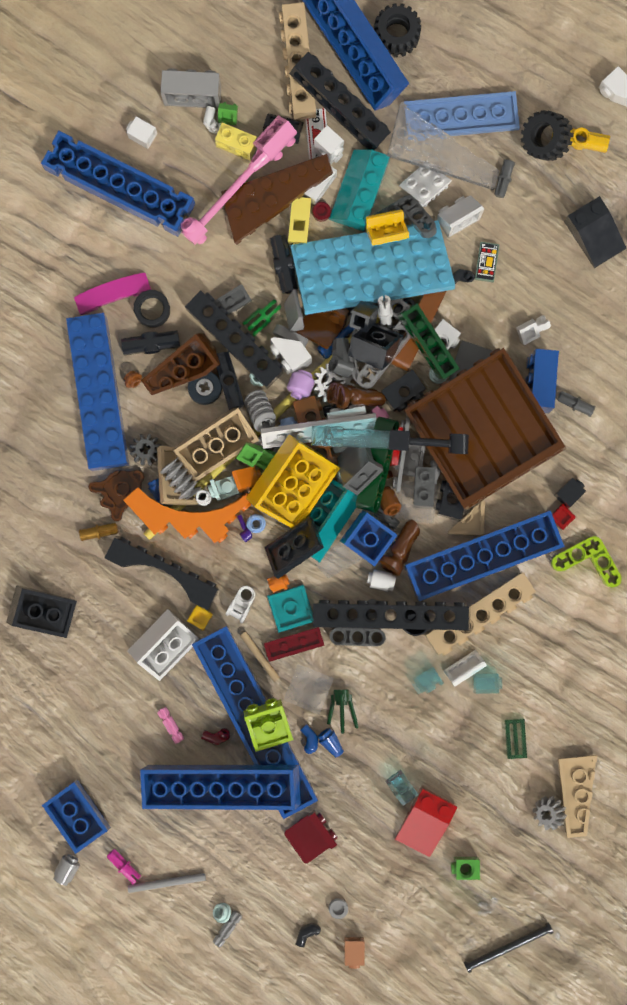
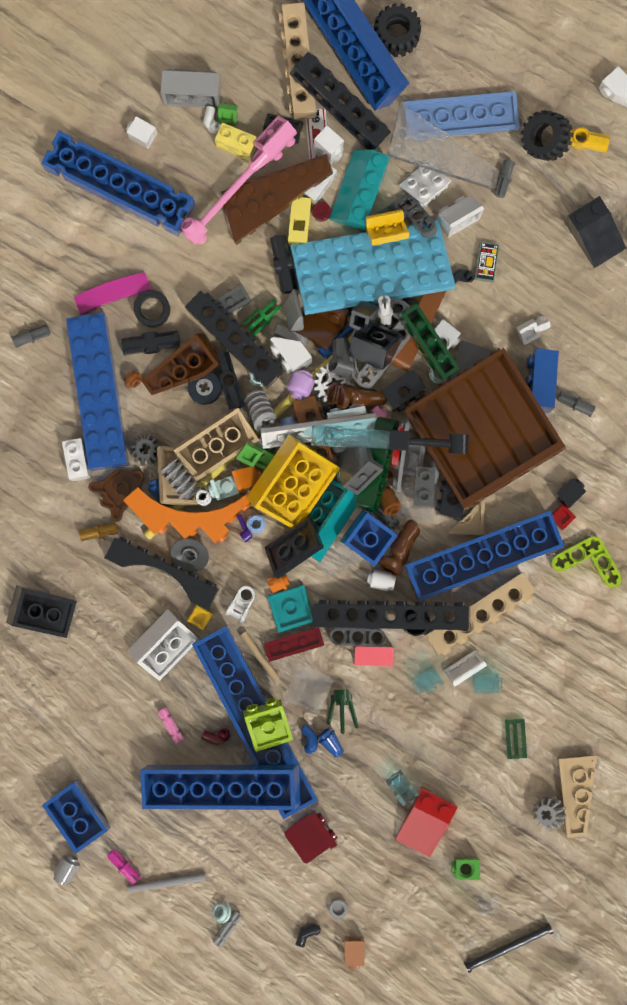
none -> dark grey axle [12,325,50,348]
none -> white brick [62,438,91,482]
none -> dark grey dish [171,538,209,572]
none -> coral slope [354,646,394,666]

